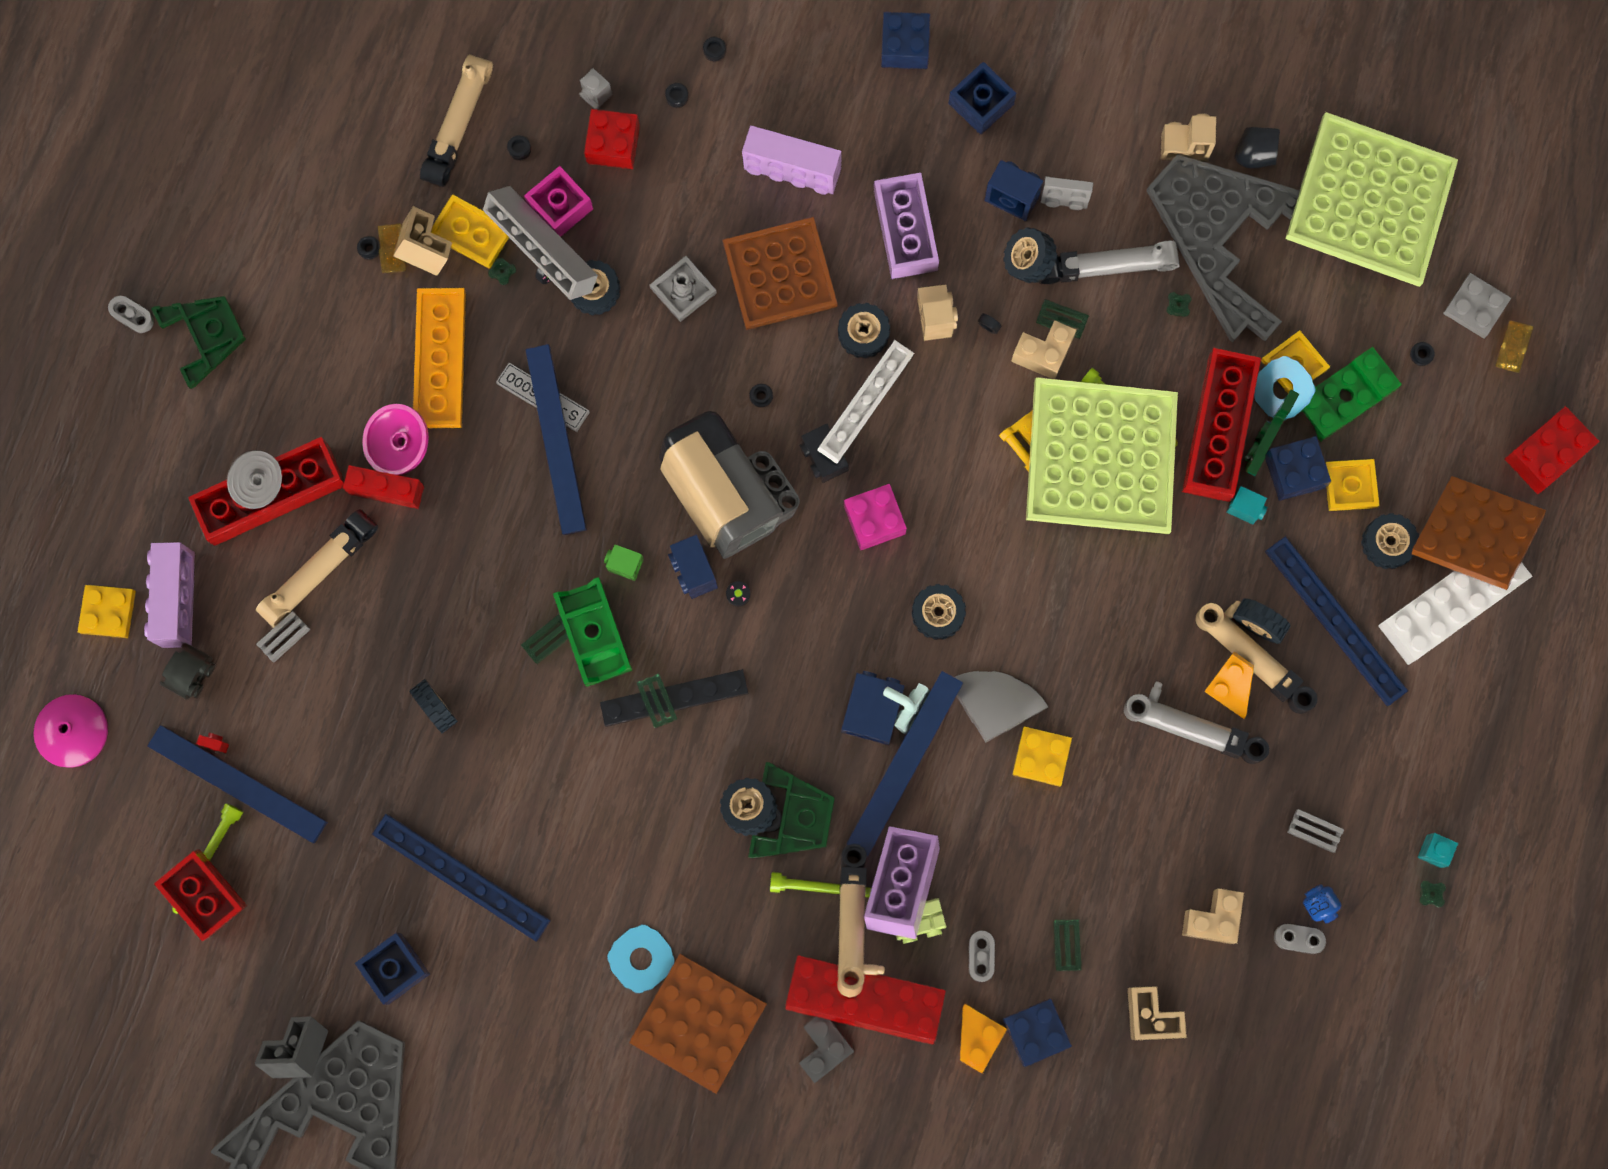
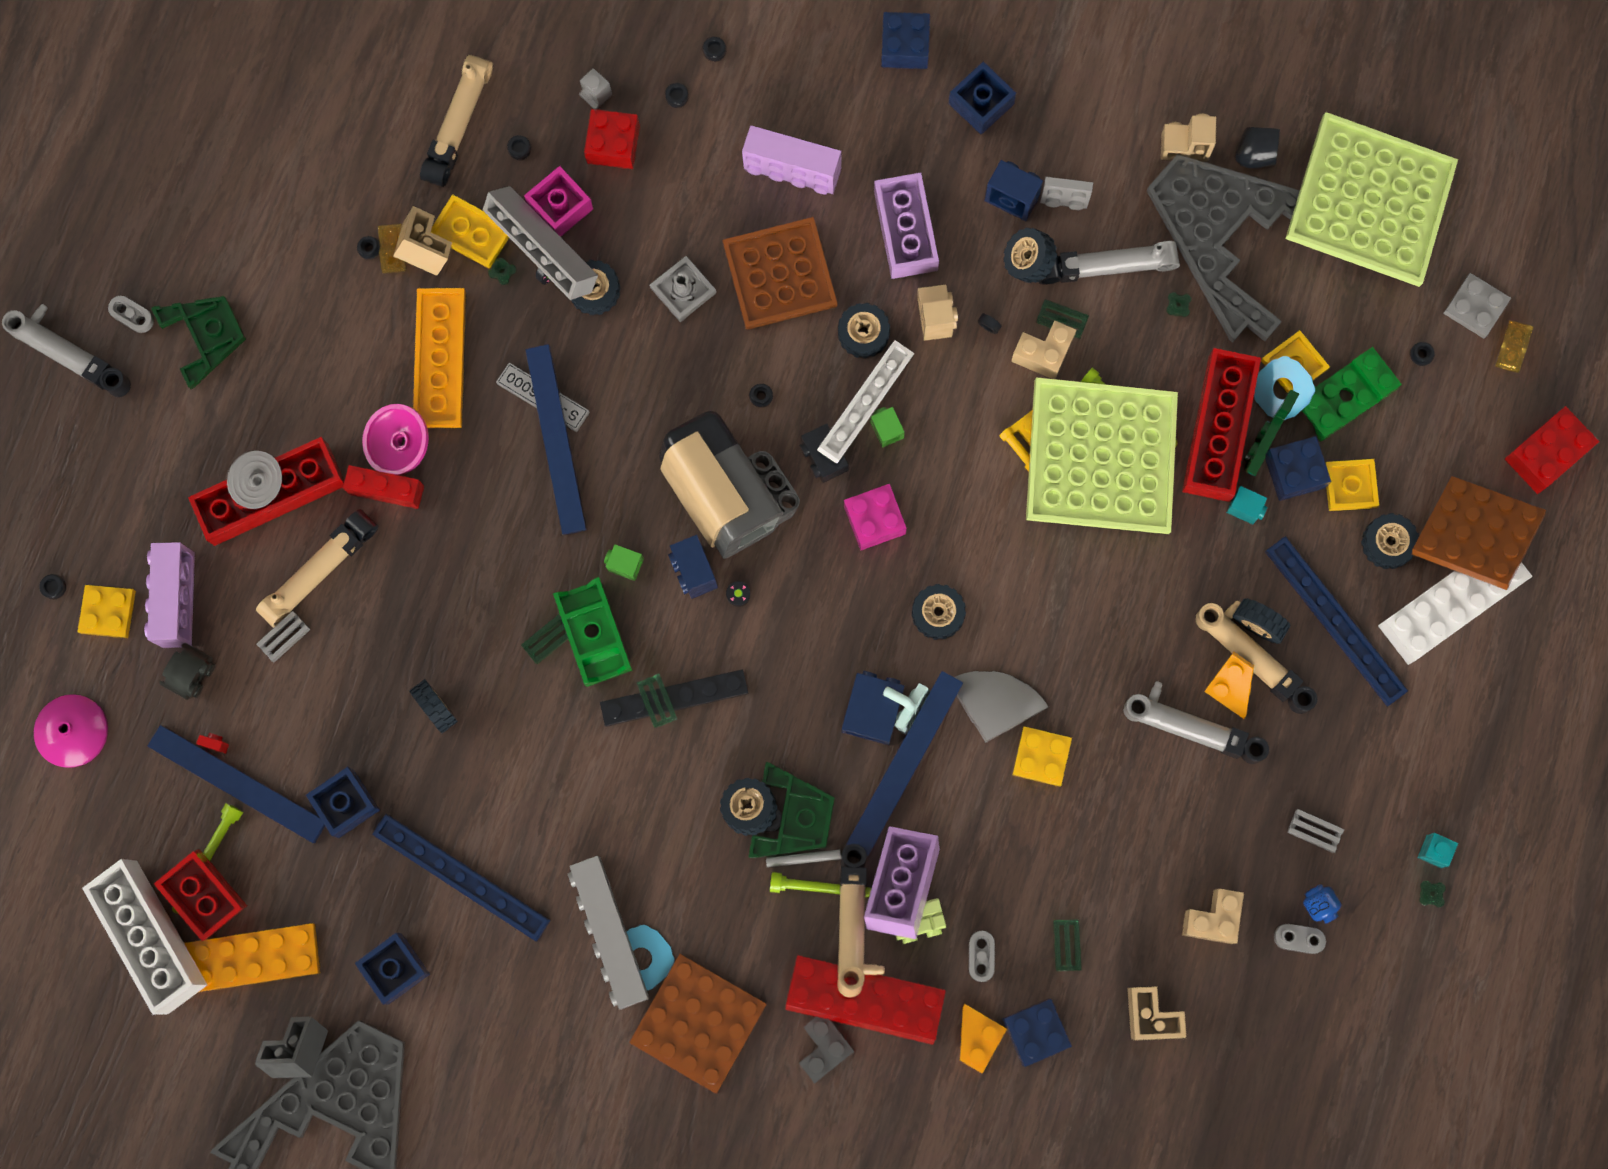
none -> light grey piece [2,304,131,397]
none -> black tile [39,574,66,599]
none -> white brick [82,859,207,1014]
none -> light orange plate [184,923,320,992]
none -> dark blue brick [306,767,380,838]
none -> light grey brick [568,856,650,1010]
none -> light grey bar [766,849,841,867]
none -> bright green brick [870,407,905,448]

